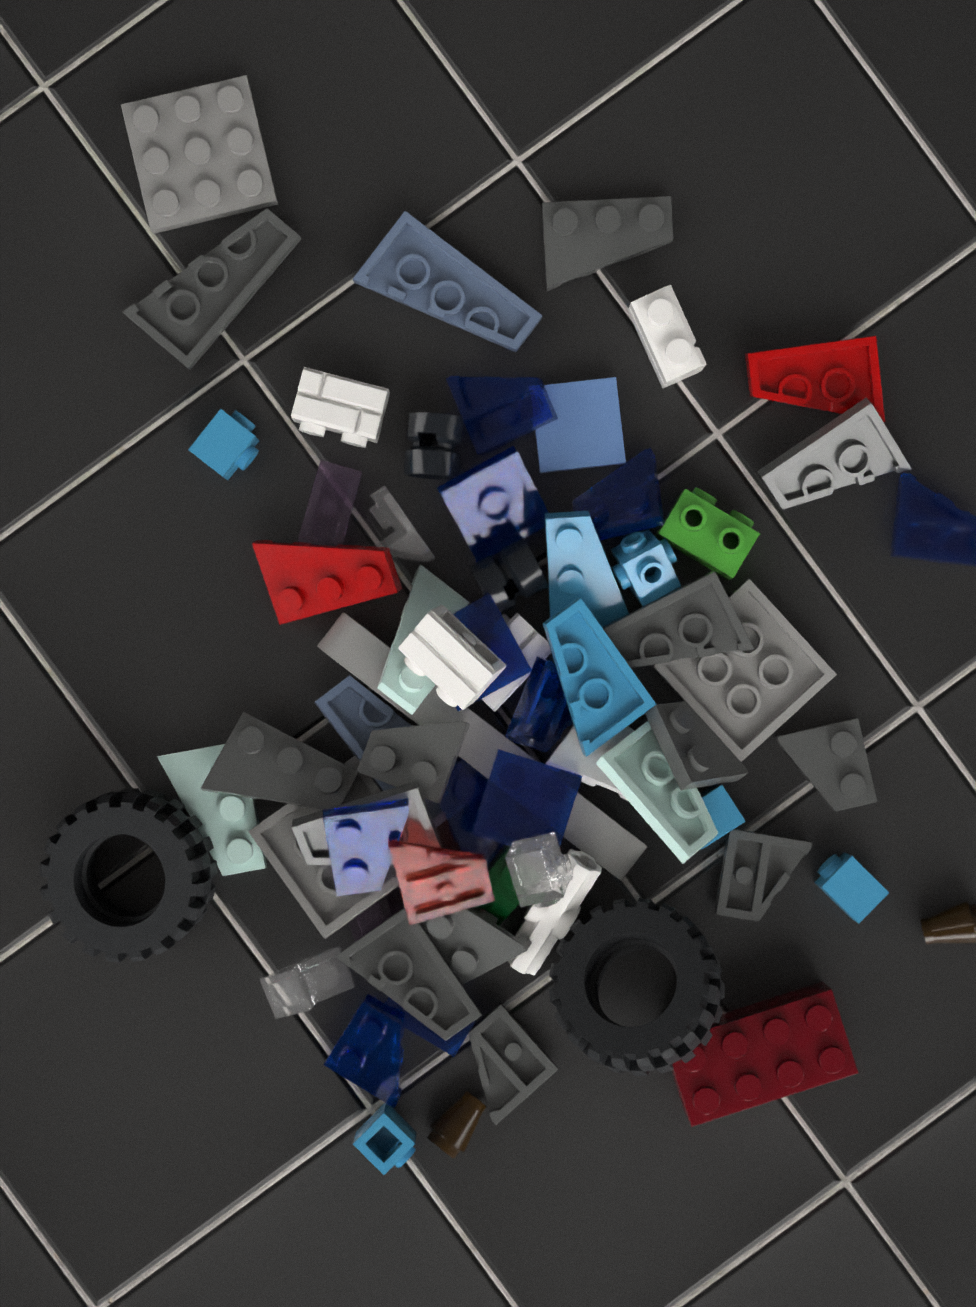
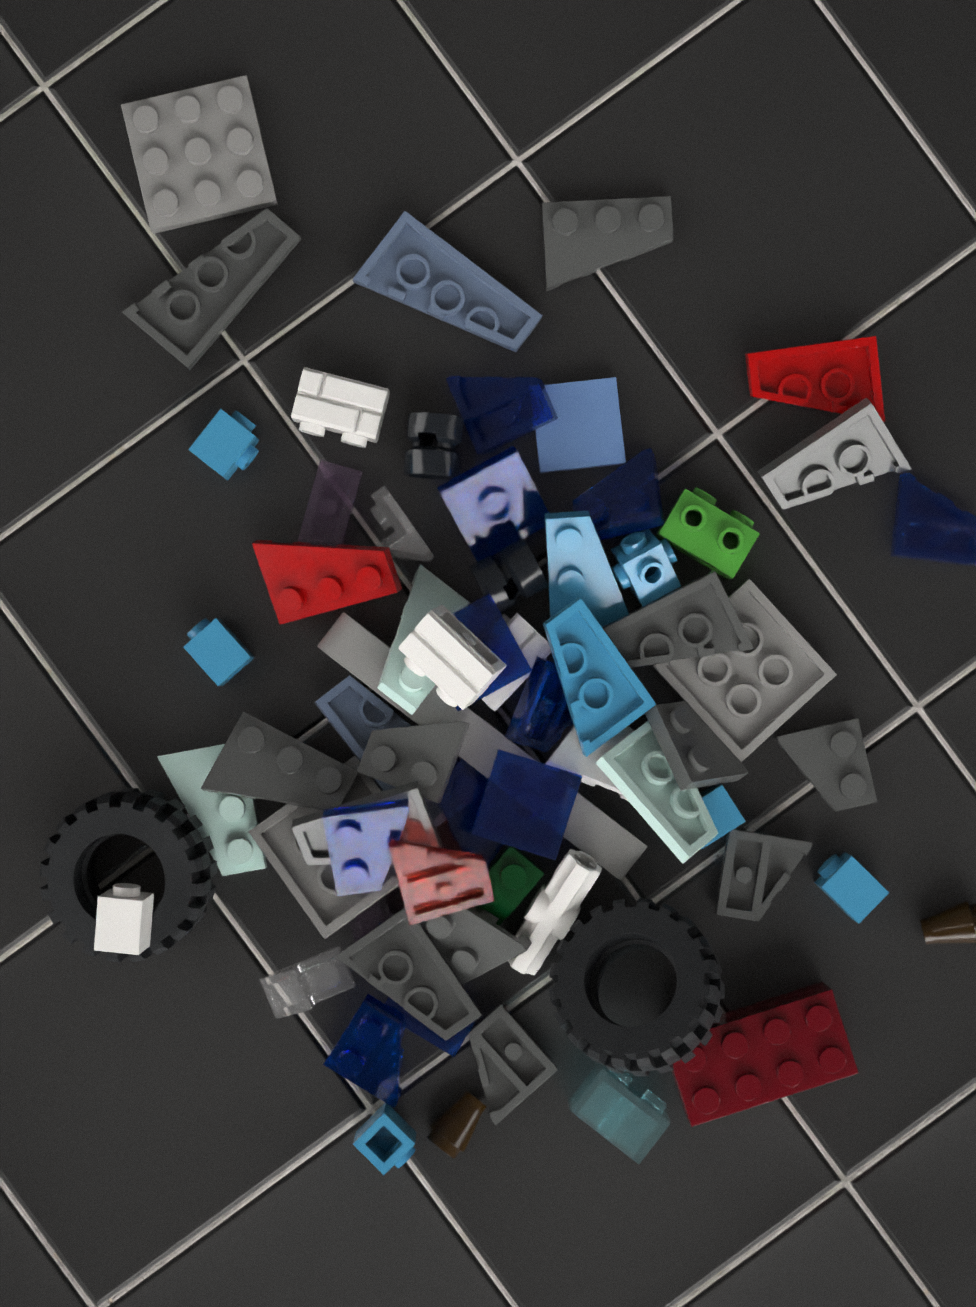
clear brick [505,832,573,908] -> none
white brick [627,285,707,389] -> none
none -> white brick [94,883,154,955]
none -> dark azure brick [184,618,255,686]
none -> clear light blue brick [568,1064,671,1164]

